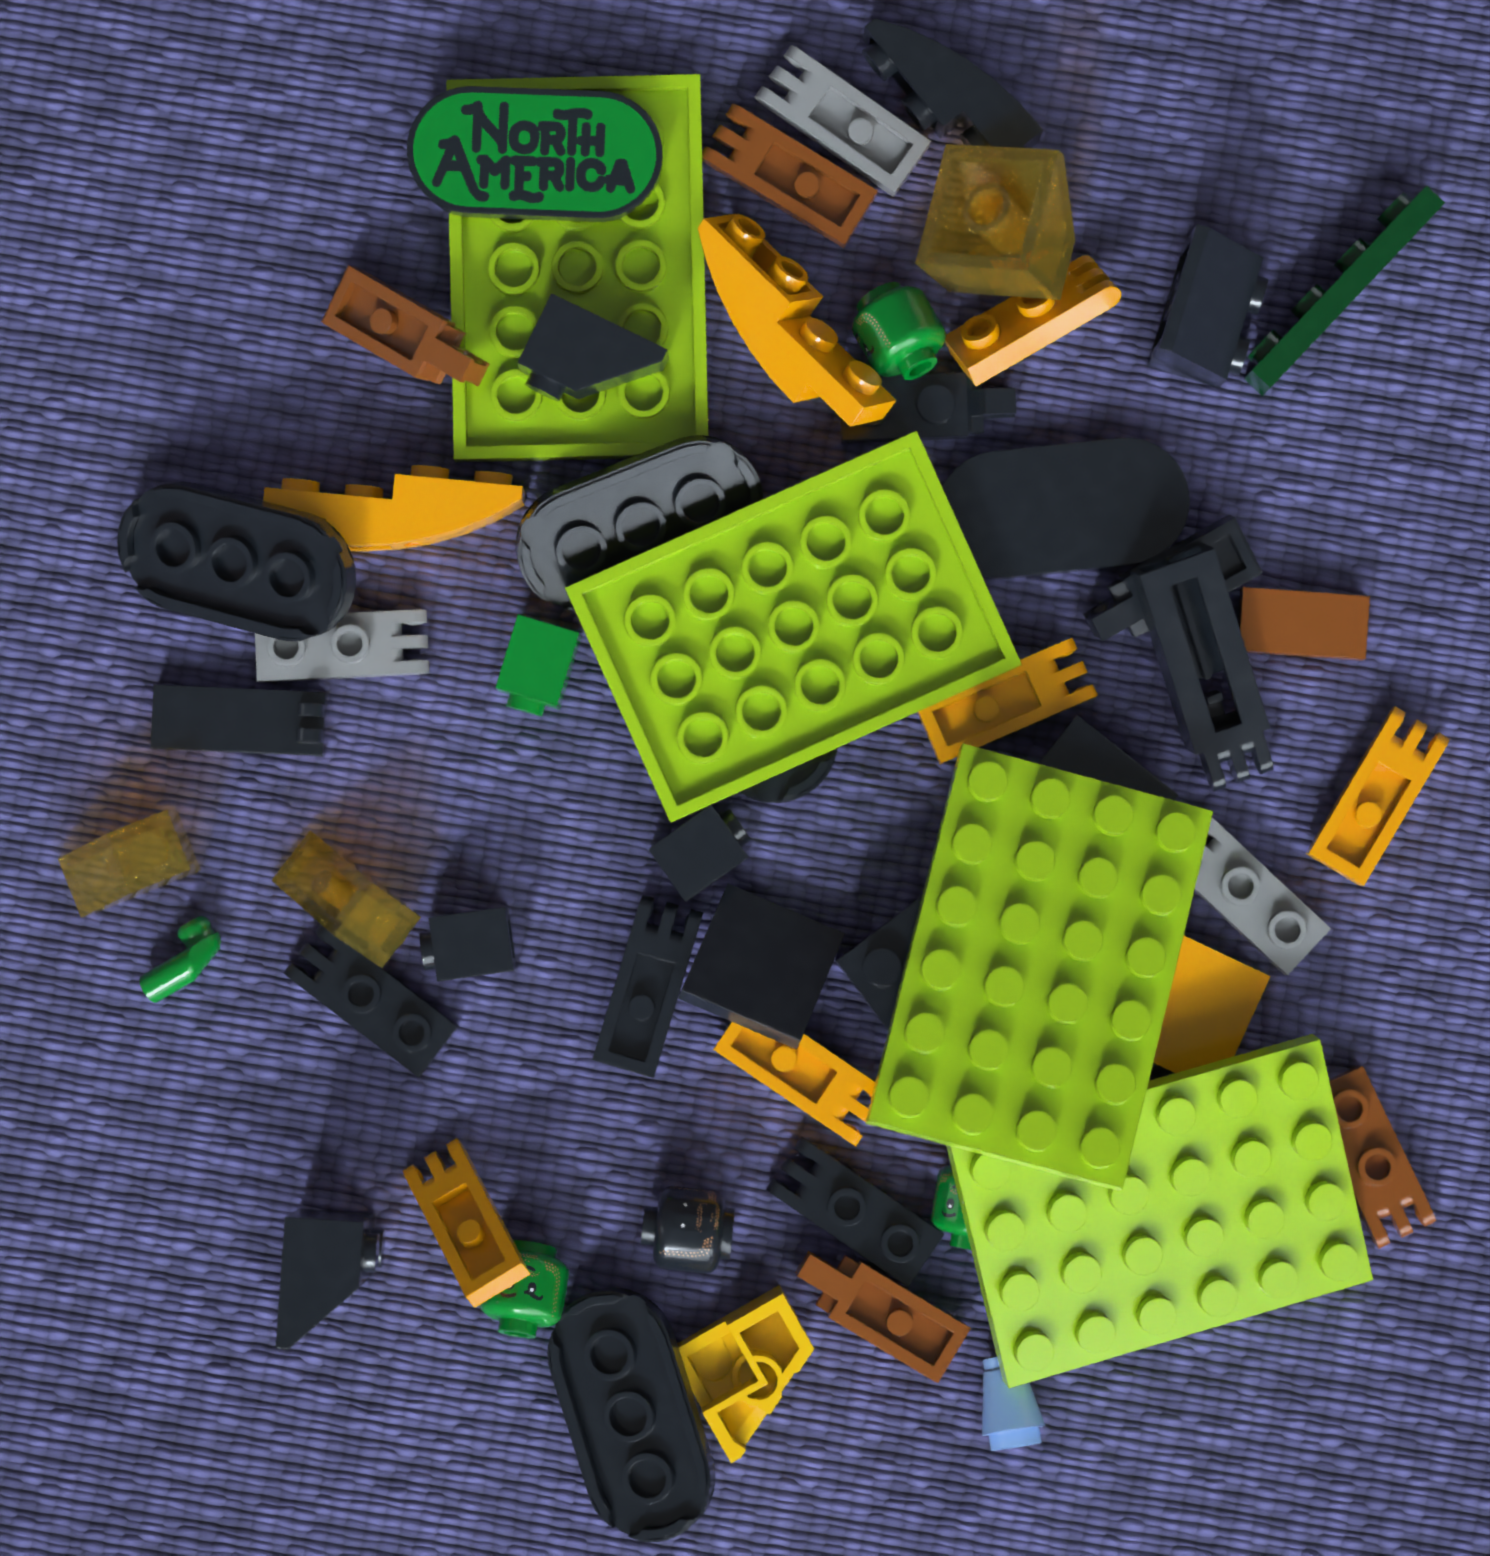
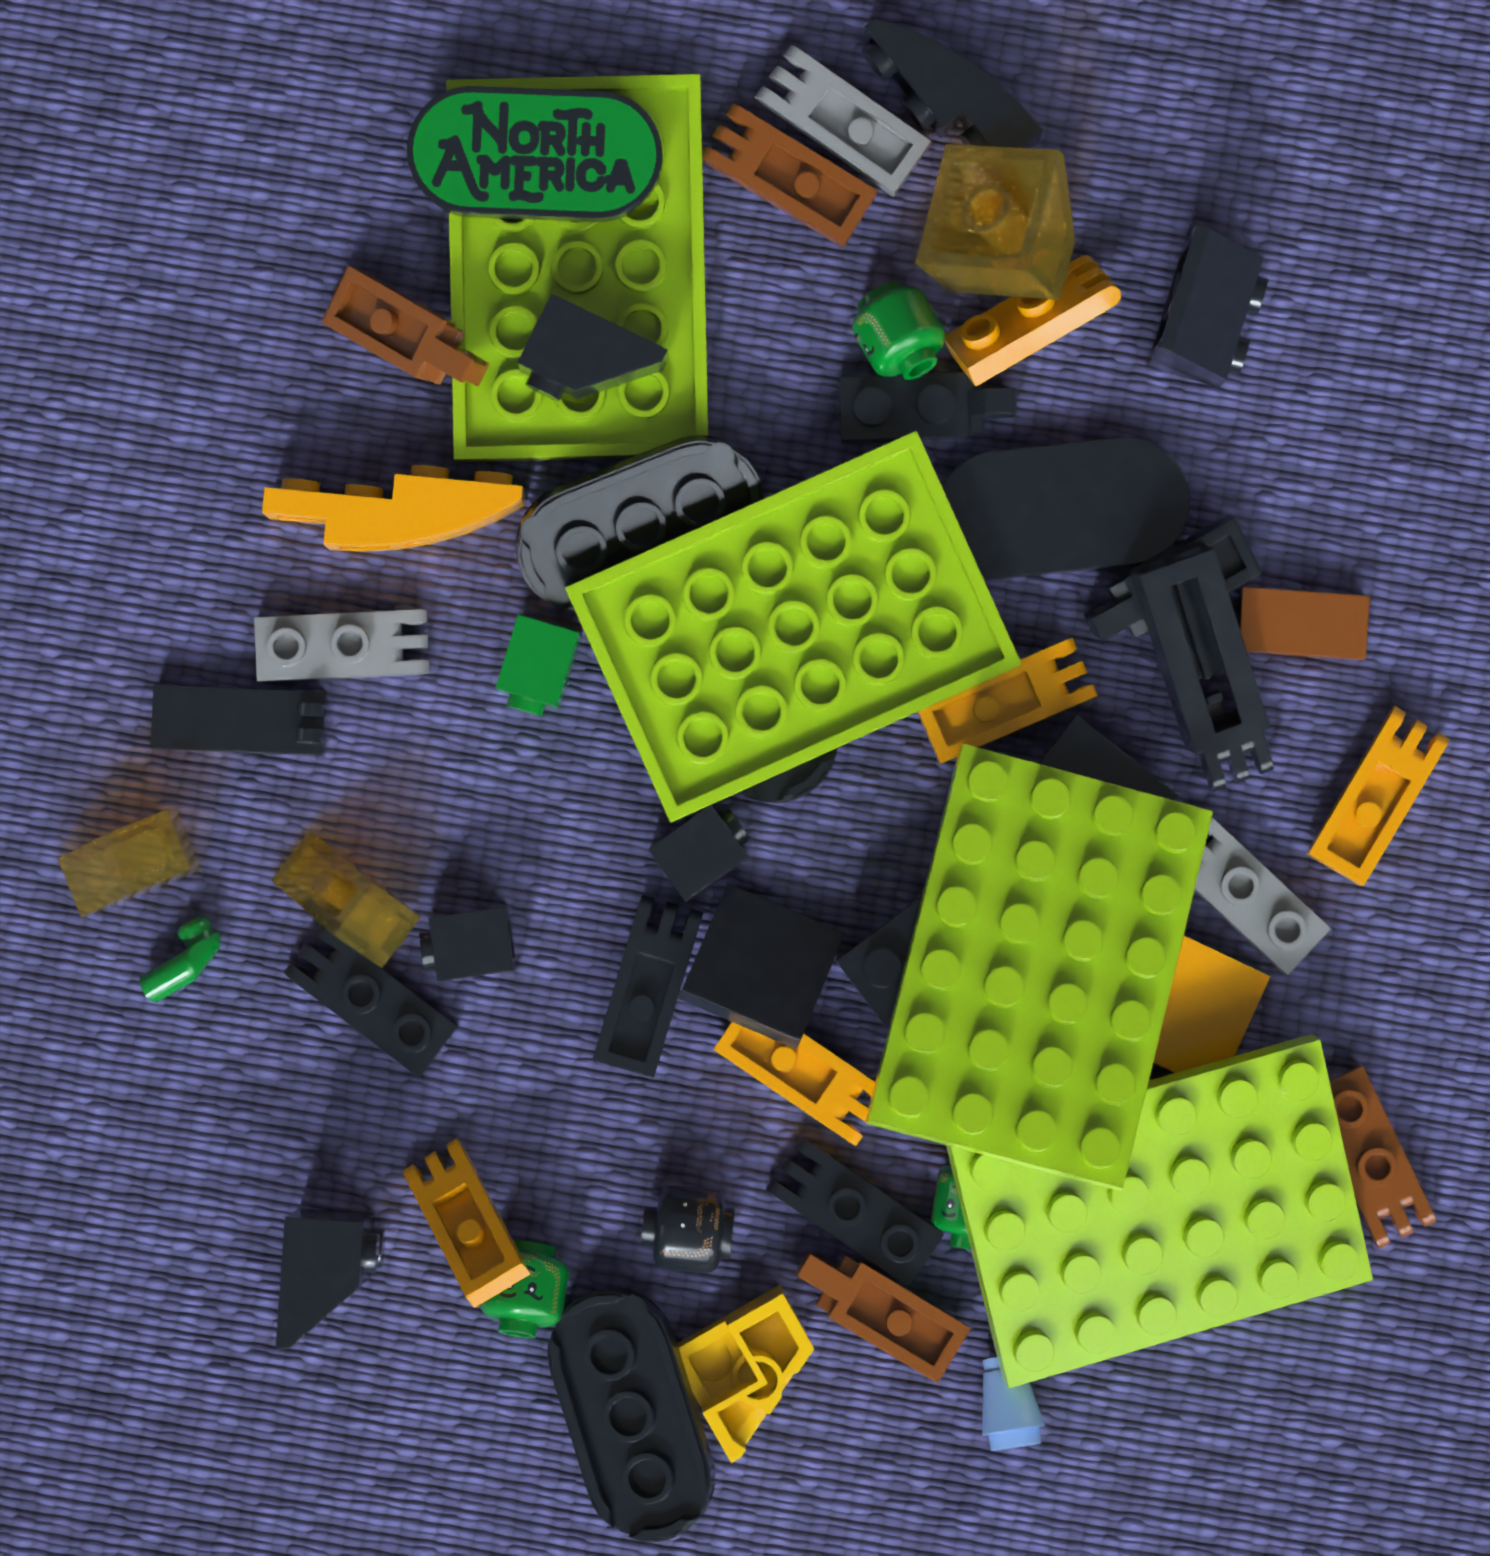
black tile [117,481,356,641] -> none
light orange slope [698,213,896,427] -> none
dark green plate [1244,185,1445,396] -> none

